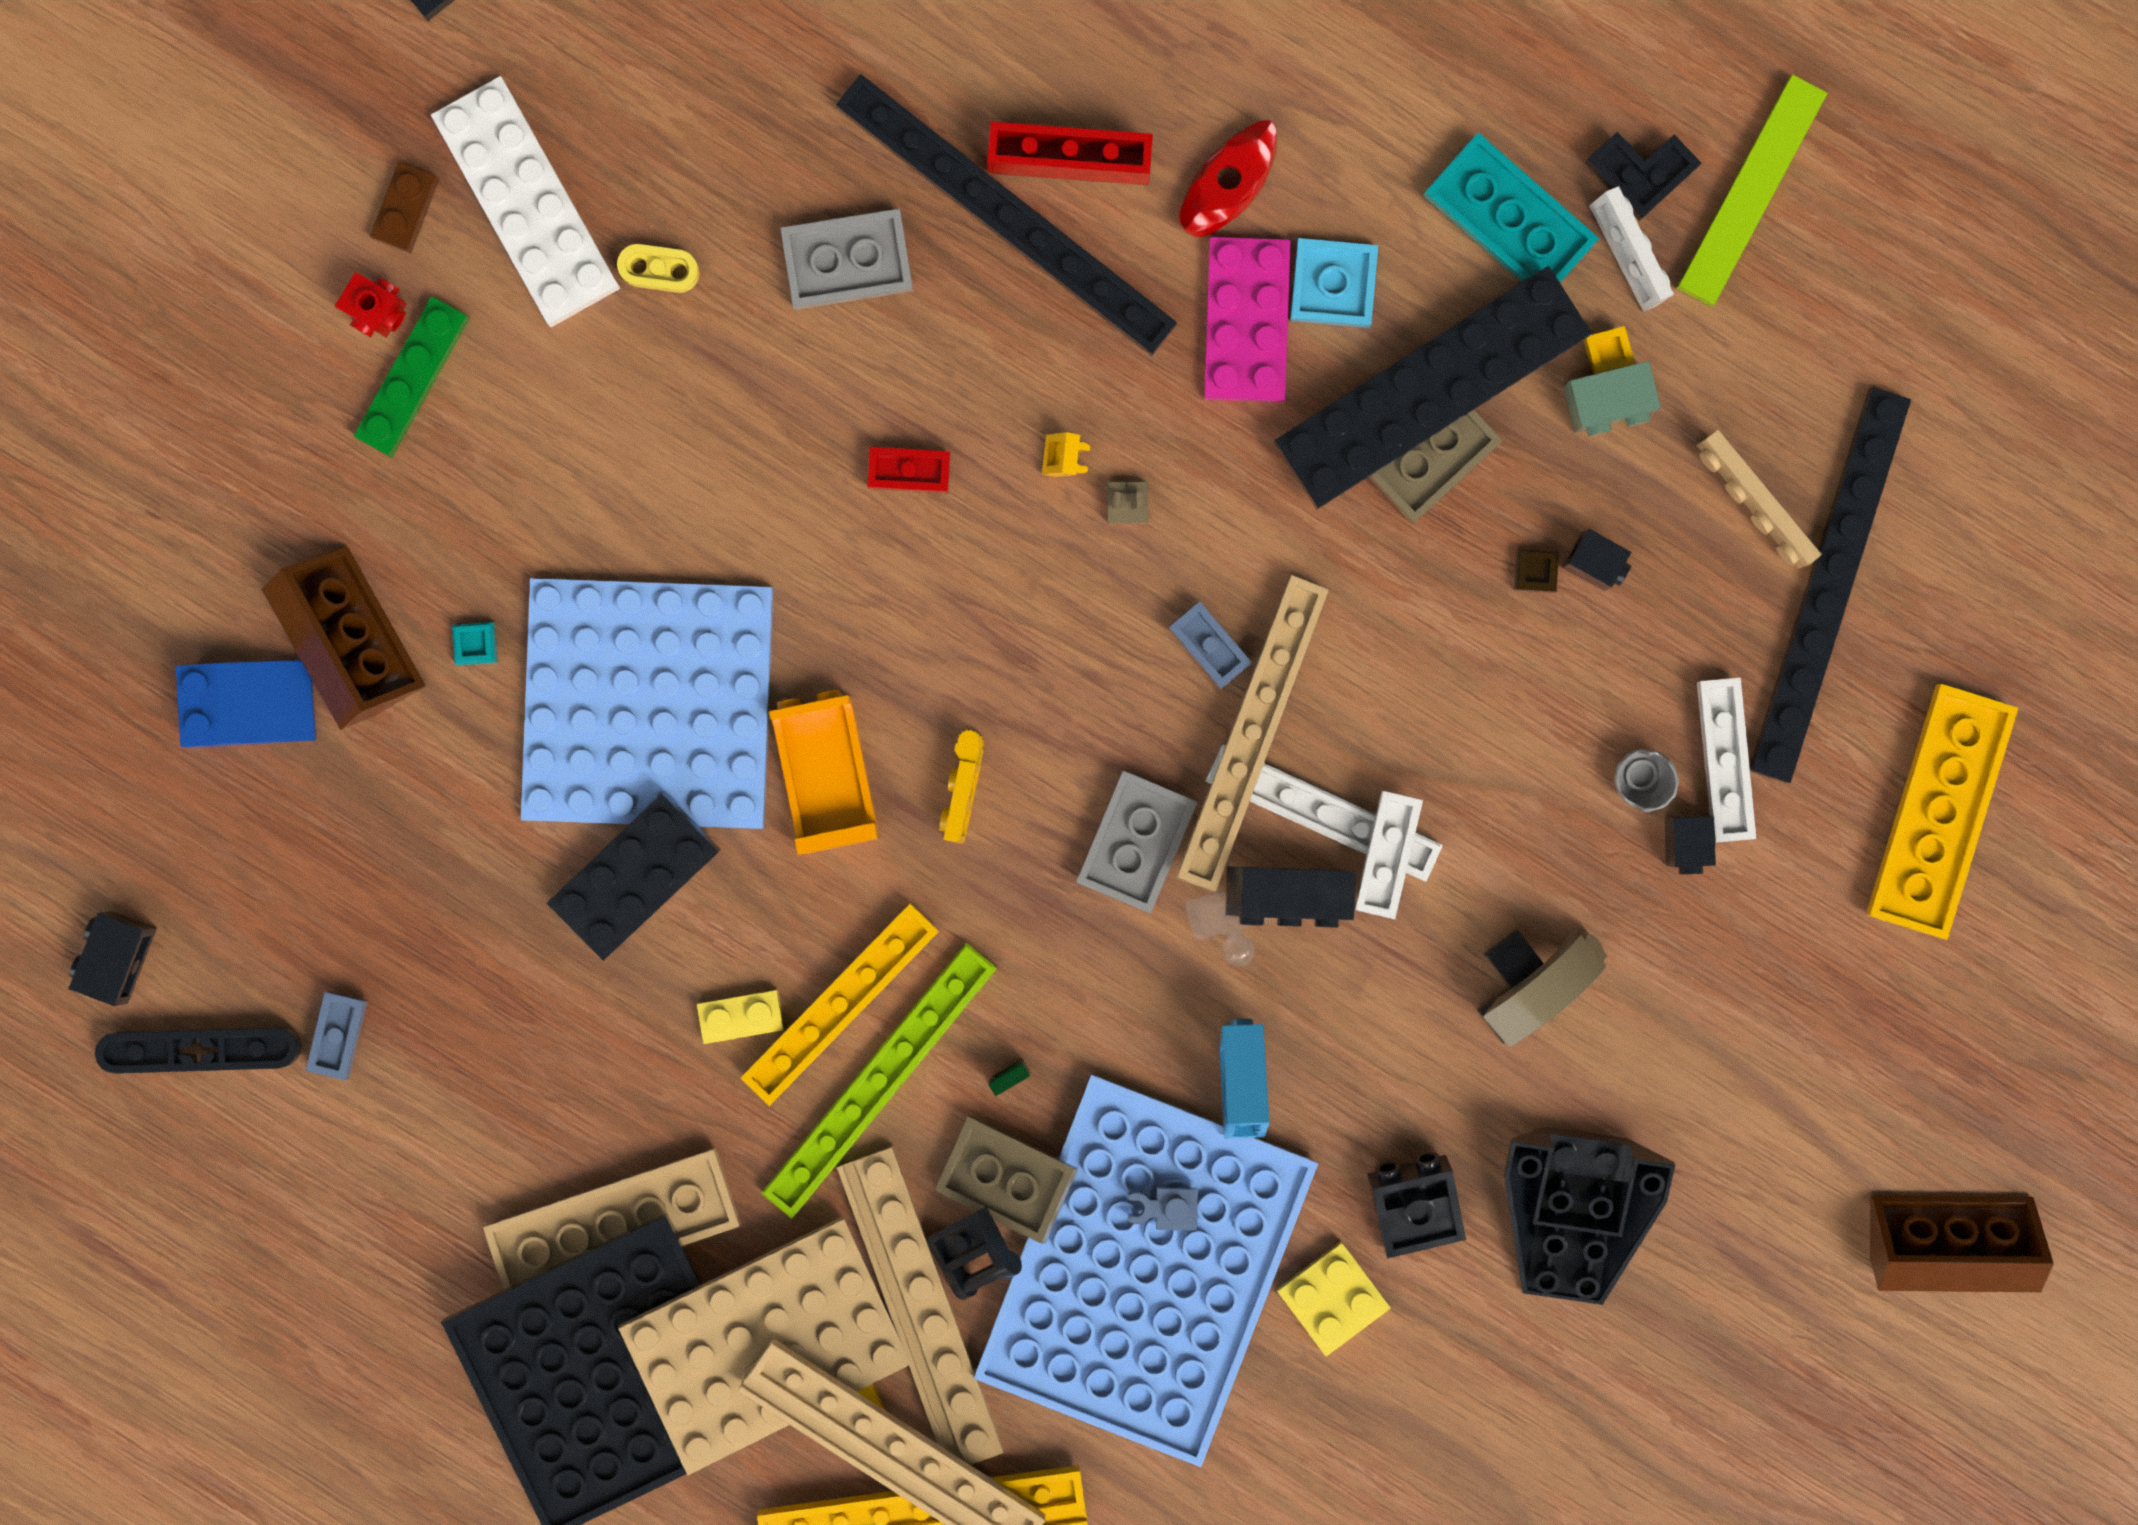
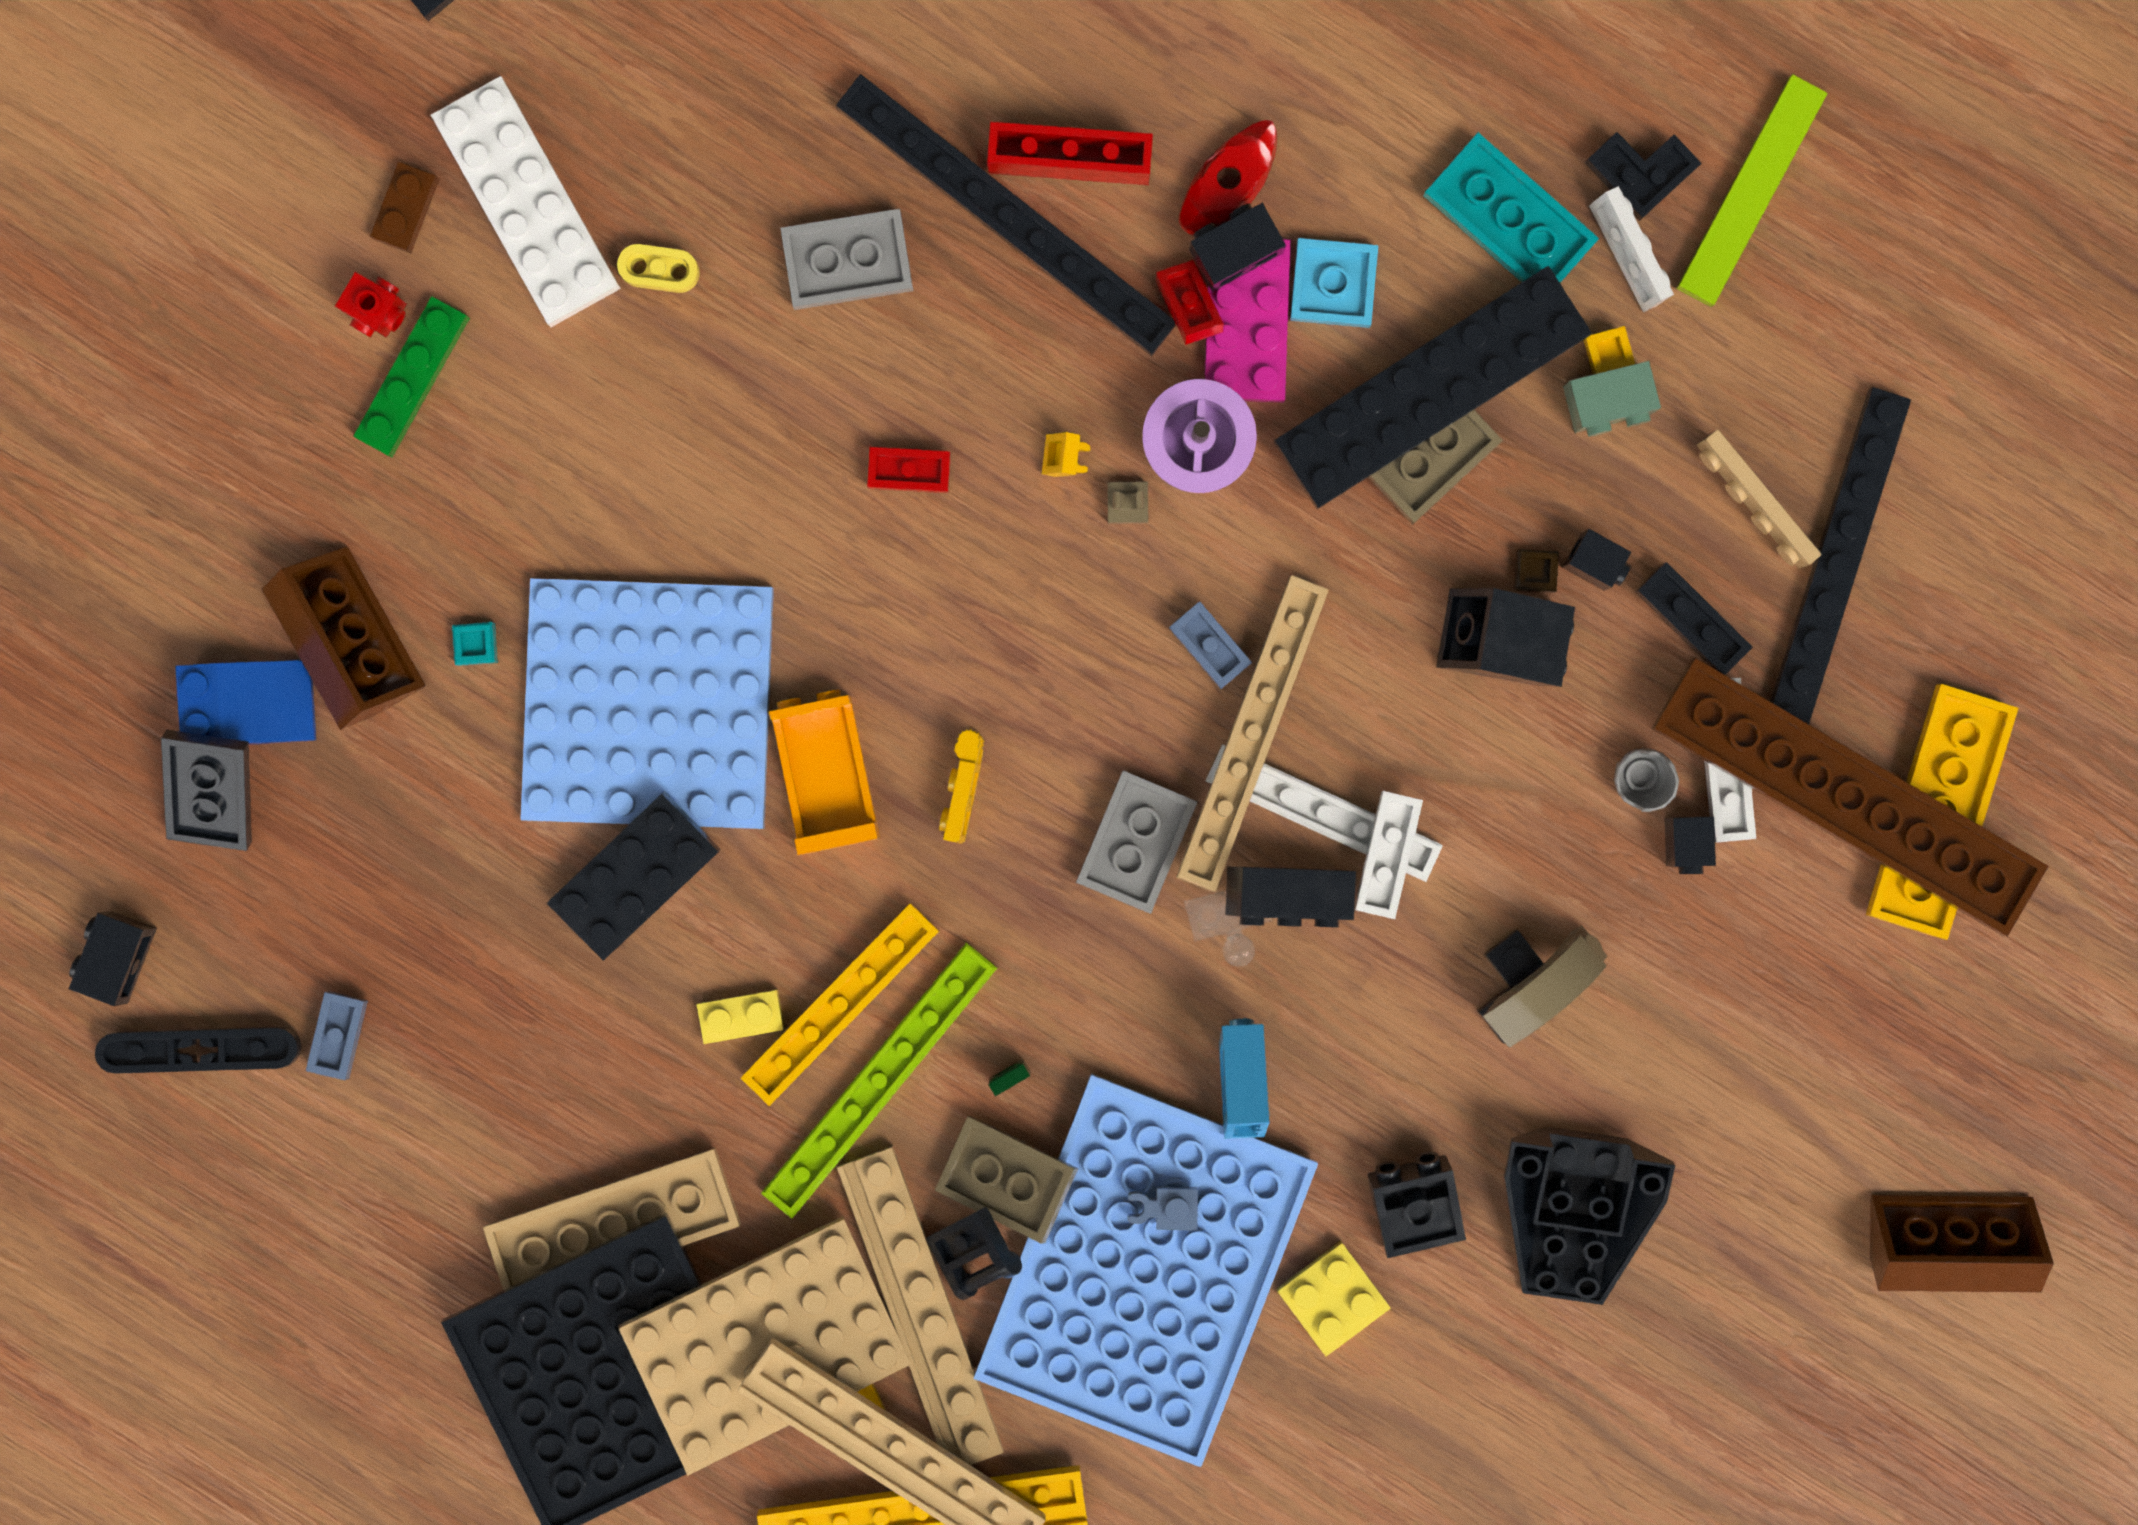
none -> black plate [161,729,252,851]
none -> lavender piece [1142,379,1257,493]
none -> red plate [1156,260,1224,345]
none -> black brick [1189,202,1286,292]
none -> black slope [1436,588,1575,687]
none -> black plate [1635,562,1753,675]
none -> reddish brown plate [1651,658,2049,937]

